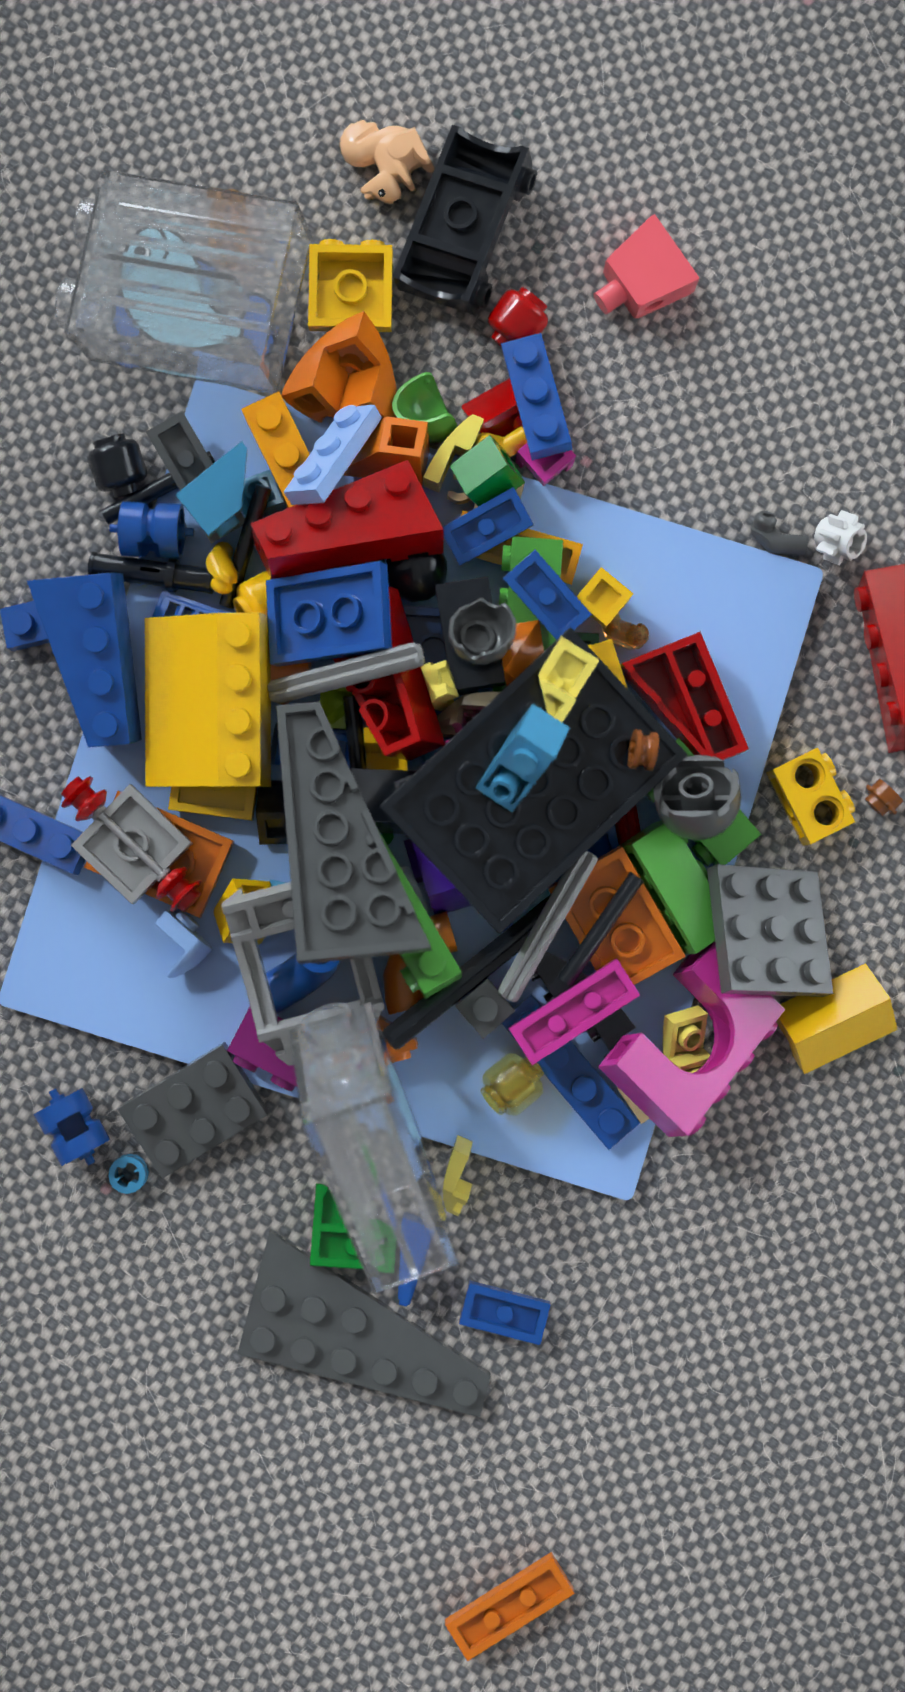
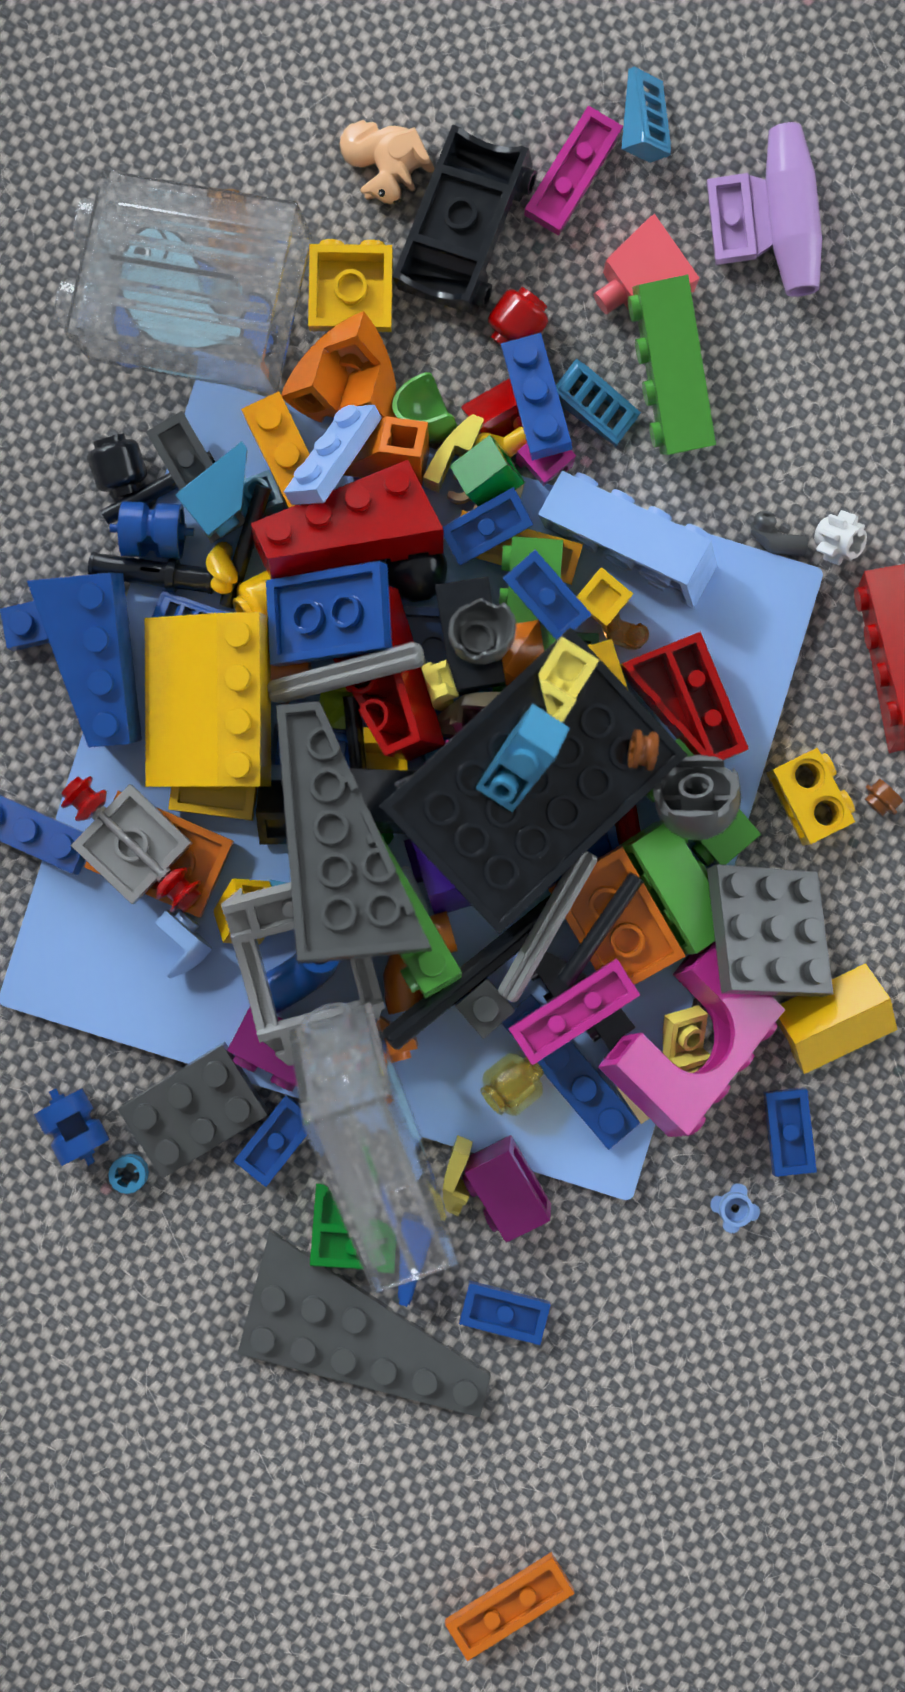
none -> blue plate [233,1095,319,1187]
none -> magenta piece [463,1135,551,1243]
none -> dark pink plate [524,105,623,236]
none -> light blue wedge [538,471,718,608]
none -> dark azure slope [556,358,641,447]
none -> dark azure slope [622,66,671,163]
none -> bright green brick [628,275,716,455]
none -> lavender plate [707,122,822,297]
none -> light blue plate [710,1183,760,1233]
none -> blue plate [763,1087,817,1177]

